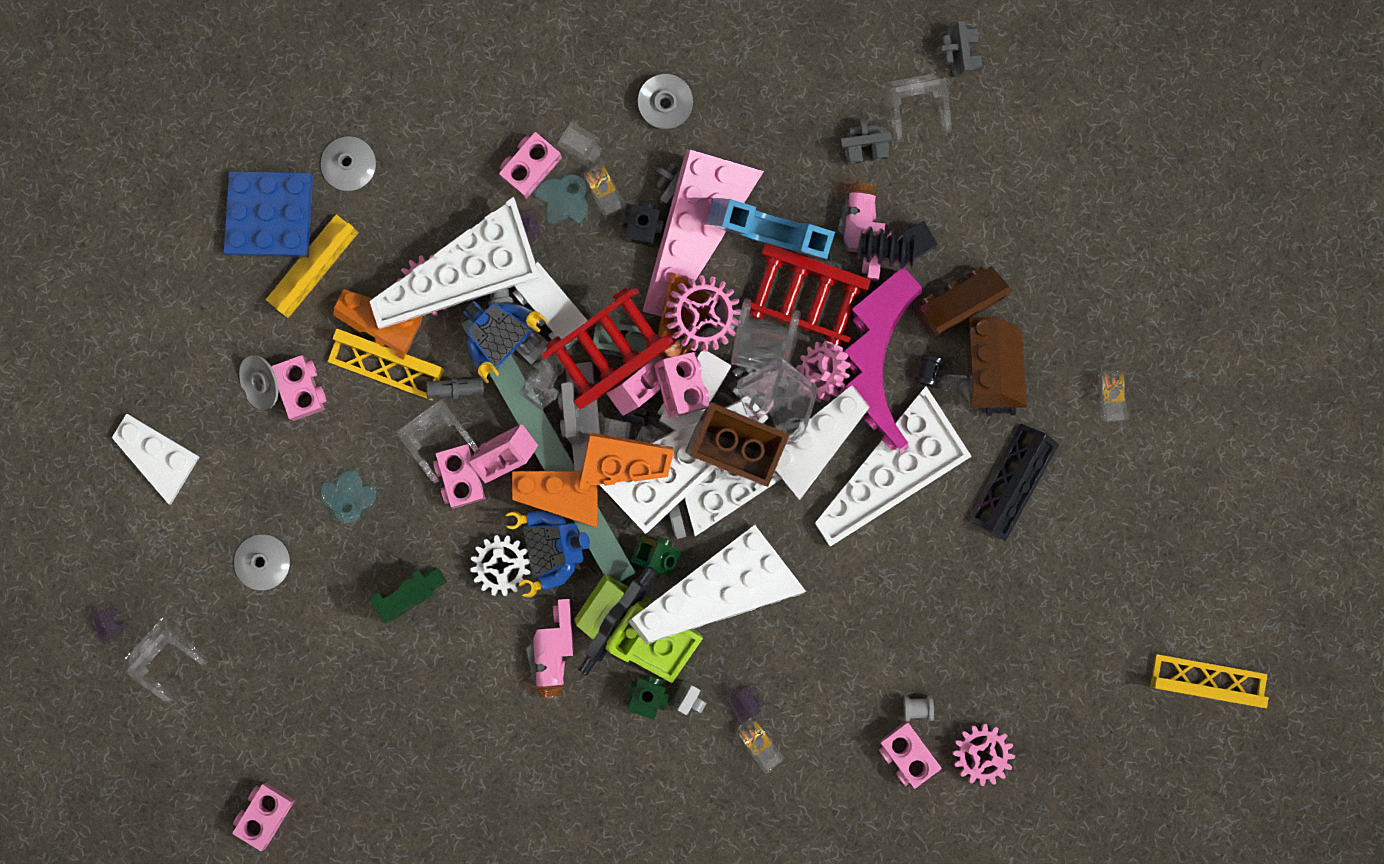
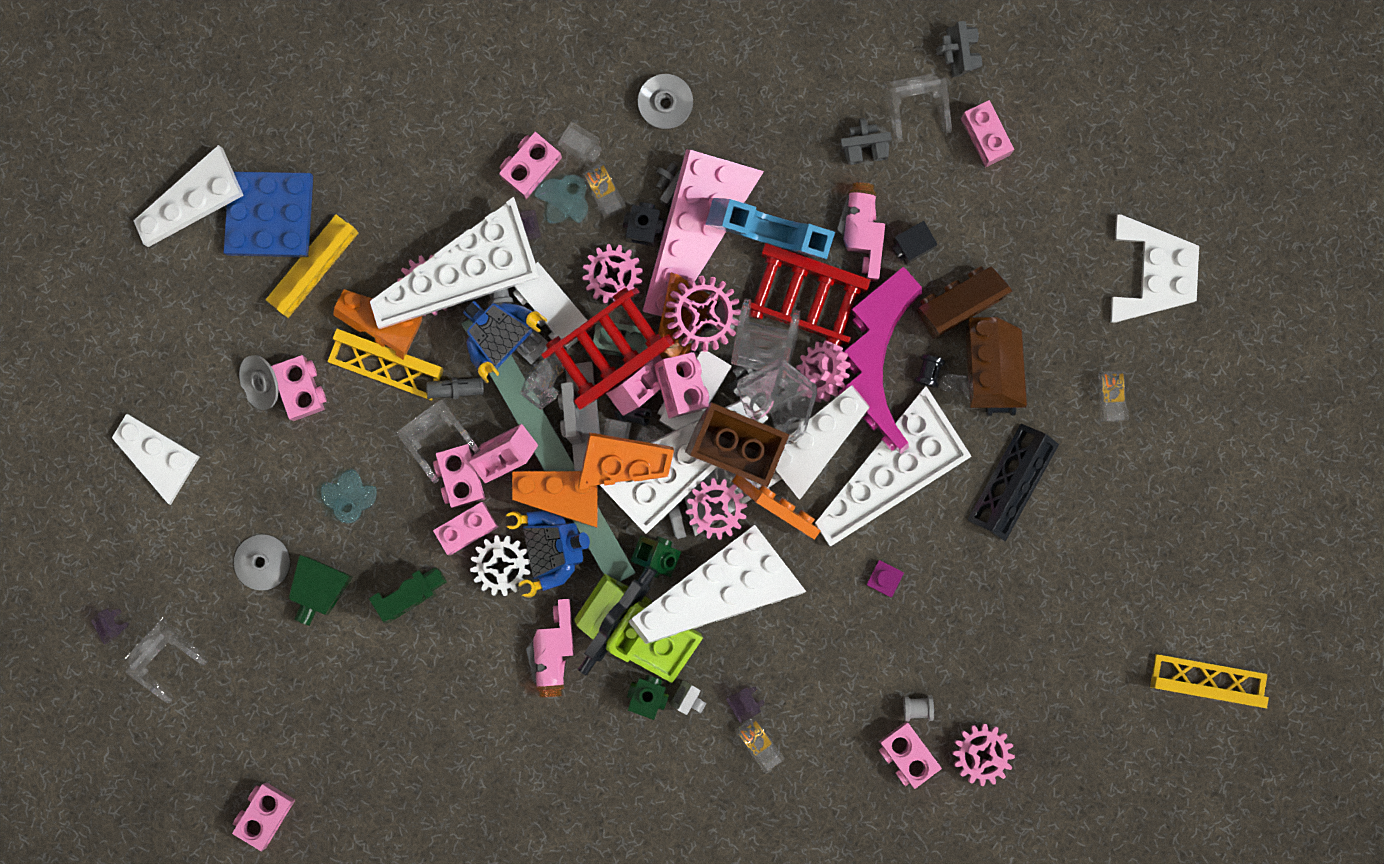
light grey dish [321,136,376,191] -> none
black piece [856,226,917,270] -> none
none -> white wing [134,145,244,247]
none -> dark green torso [289,555,353,626]
none -> bright pink brick [433,502,498,555]
none -> bright pink gear [582,244,643,305]
none -> bright pink gear [686,478,747,540]
none -> orange wing [731,475,821,540]
none -> magenta plate [866,560,904,598]
none -> bright pink brick [961,100,1014,167]
none -> white wing [1110,215,1199,323]

